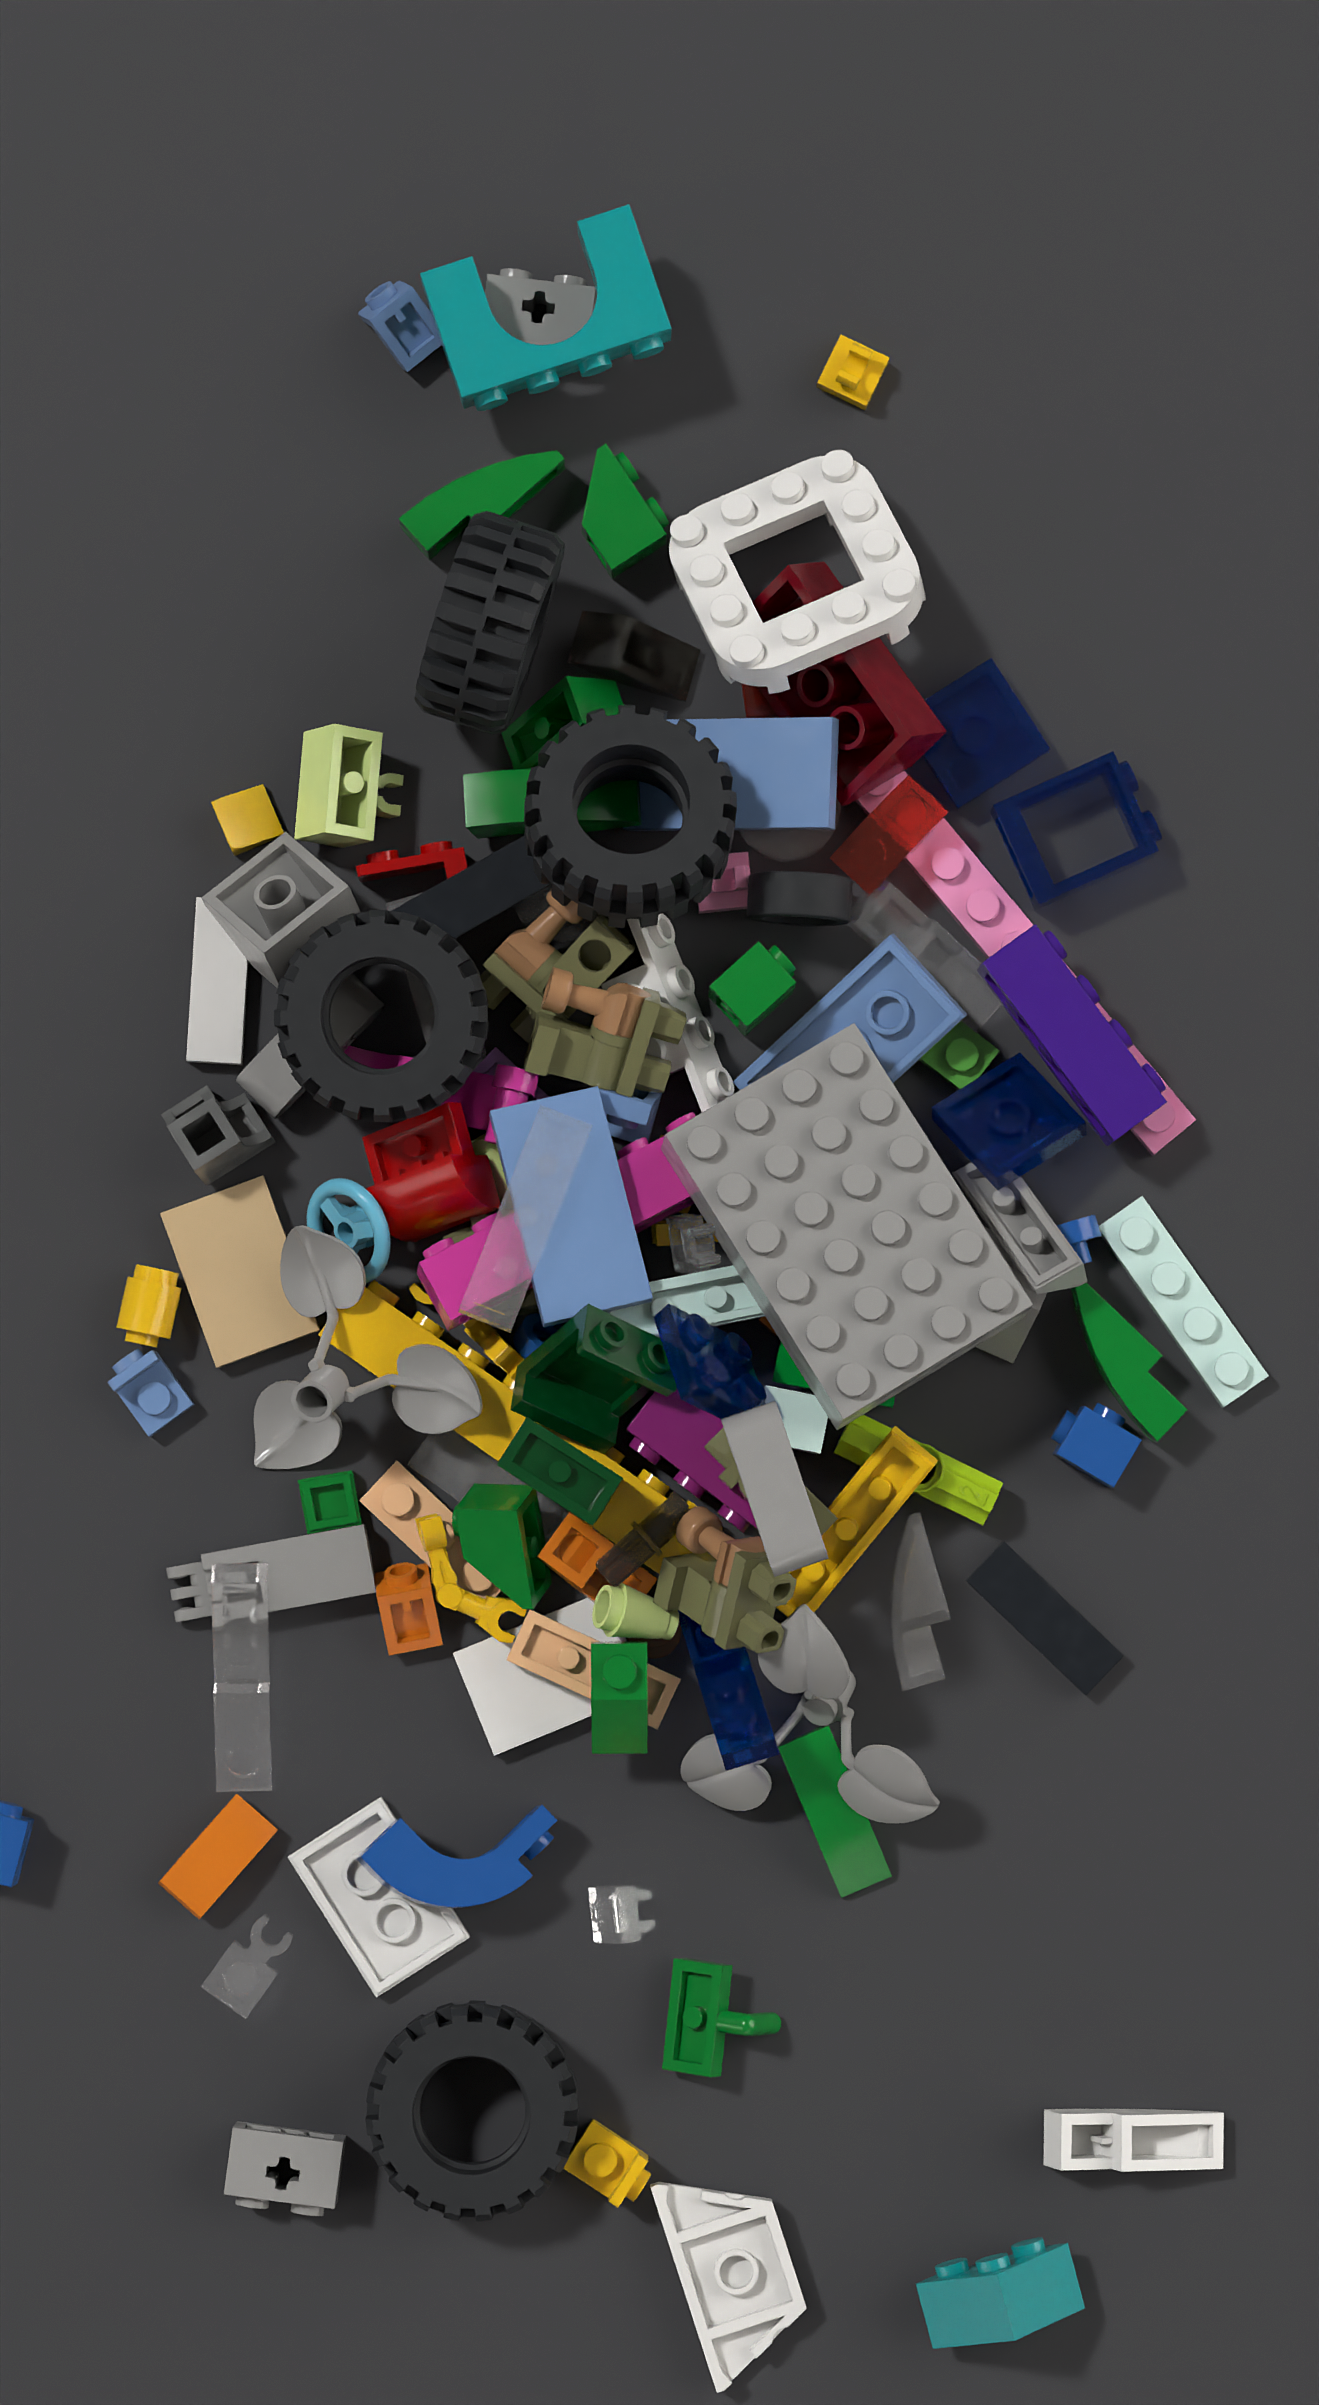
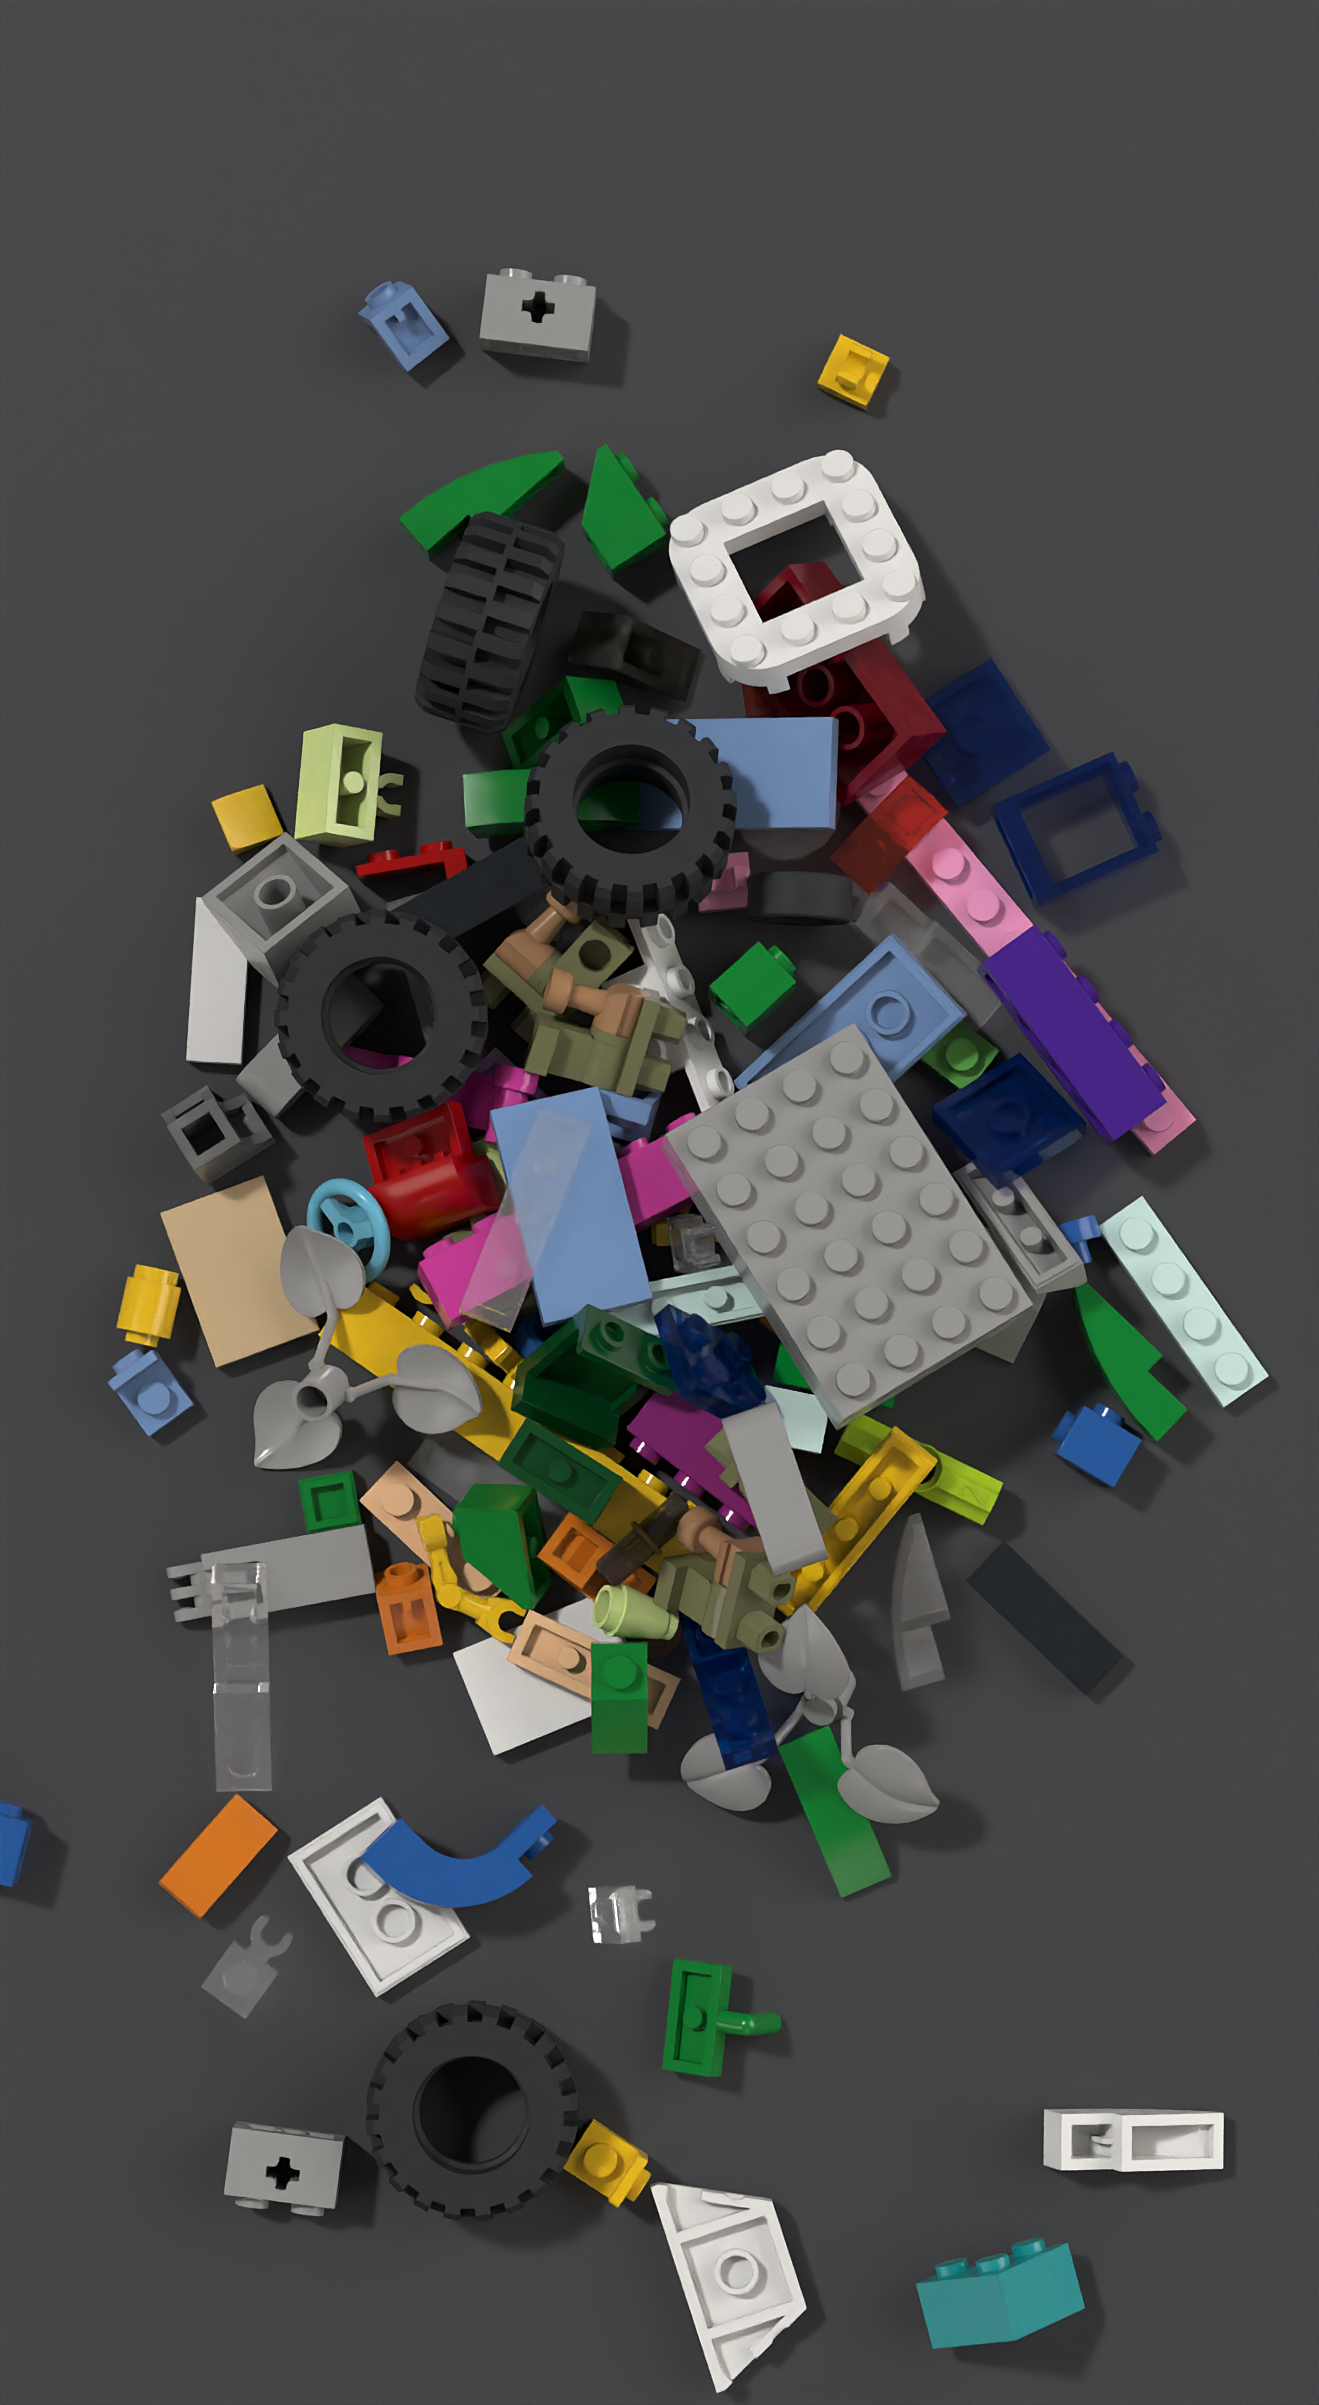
teal arch [420,204,672,411] -> none

